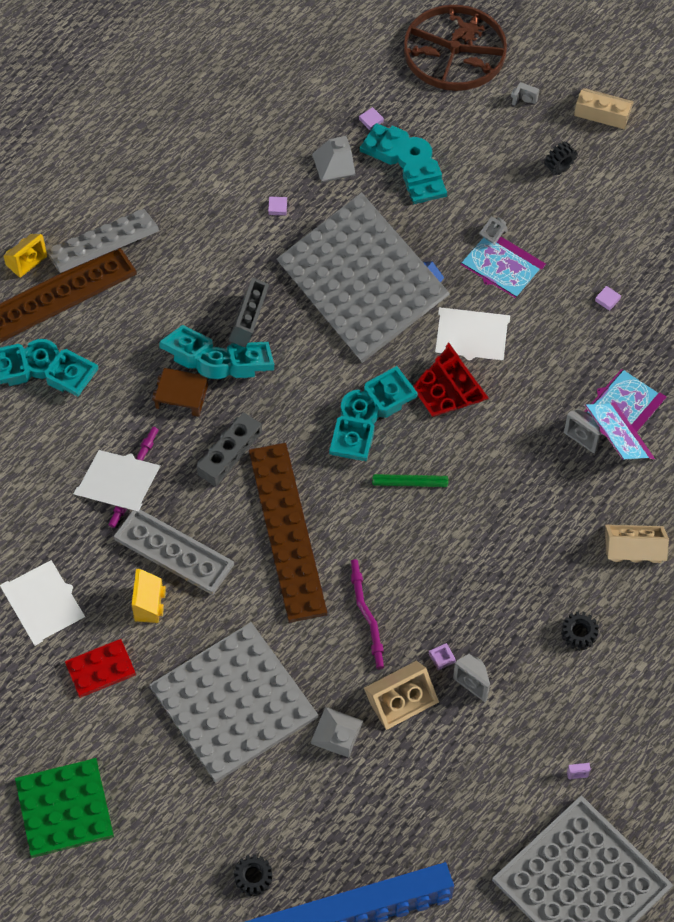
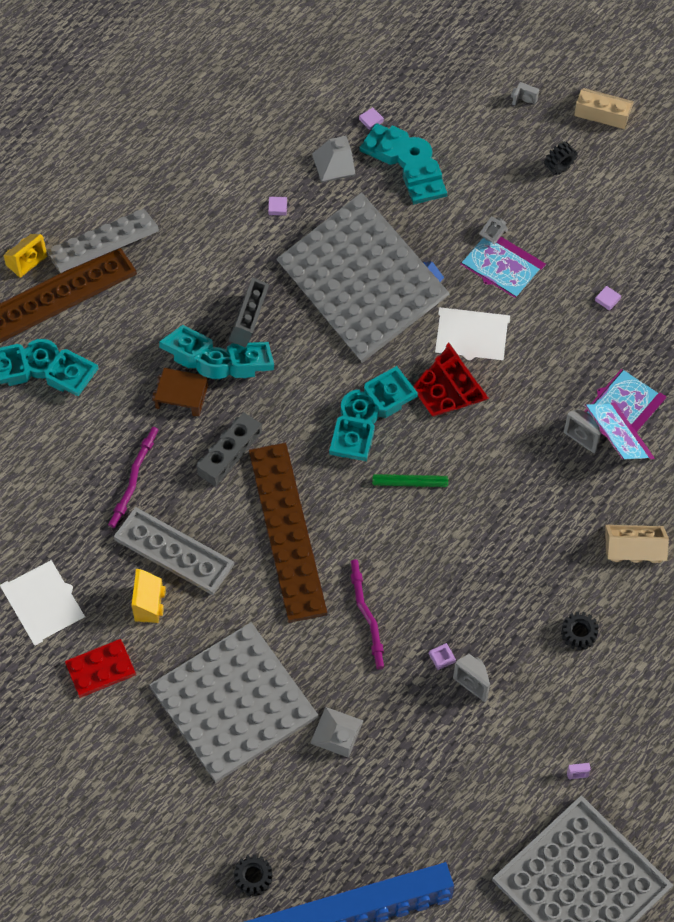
green plate [15,758,114,858] -> none
white sticker [73,450,161,511] -> none
tan slope [364,661,439,730] -> none
copper piece [404,5,507,91] -> none

